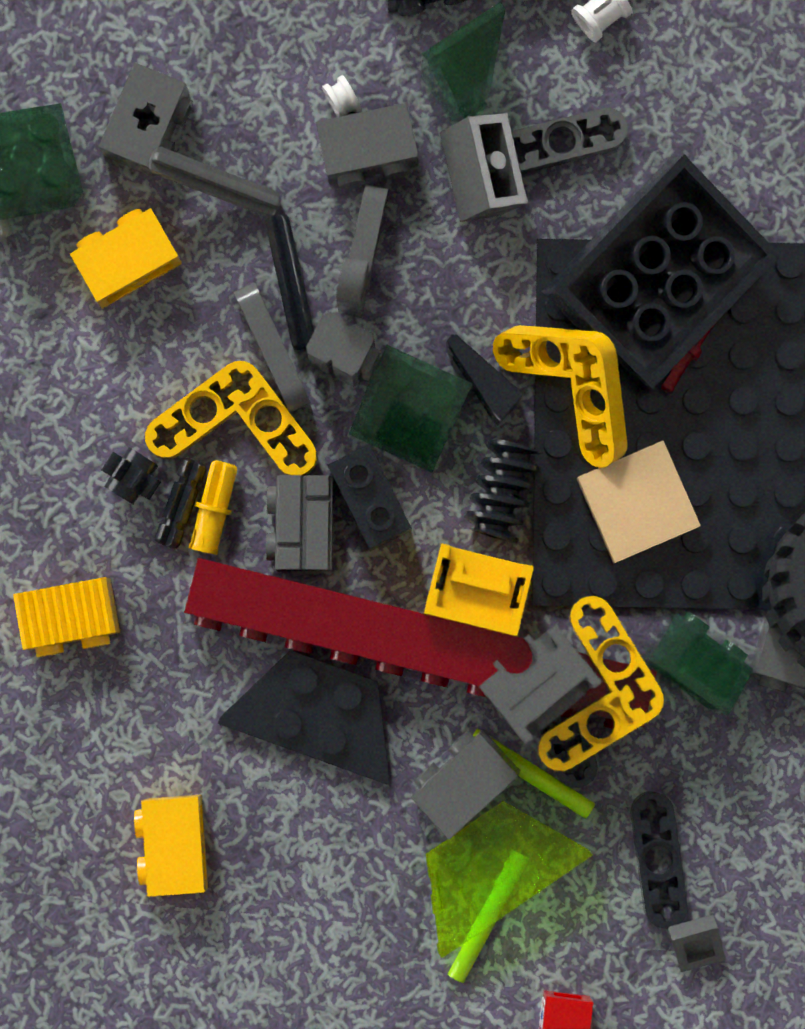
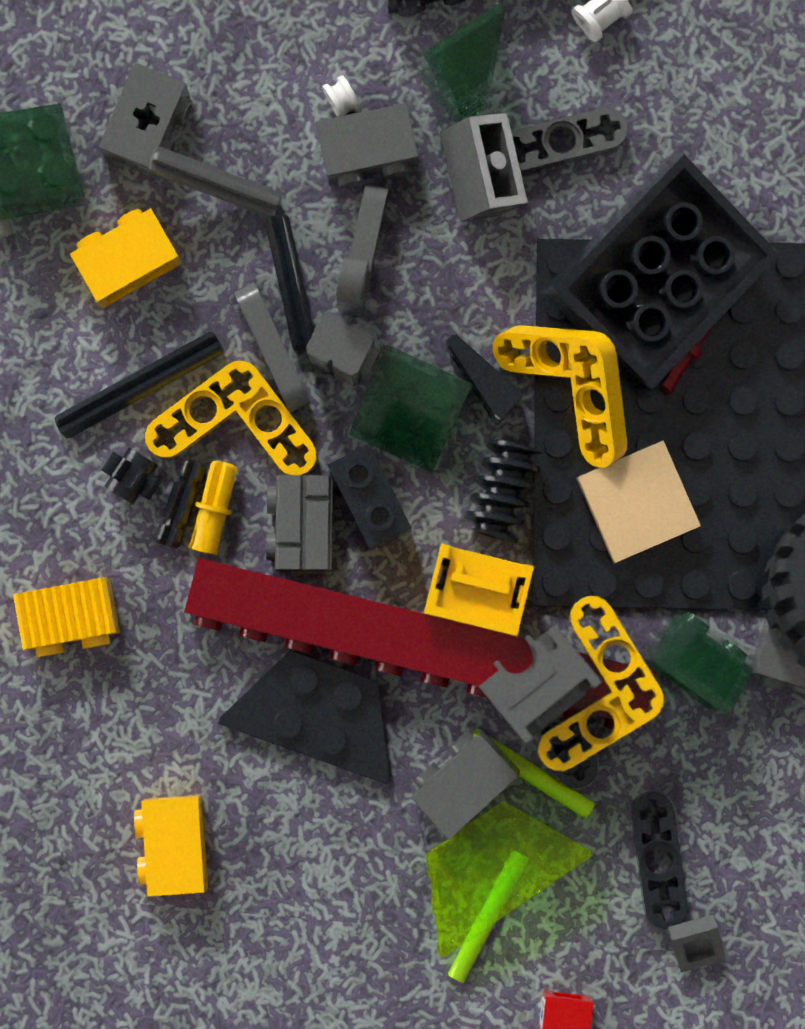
none -> black axle [54,332,224,438]

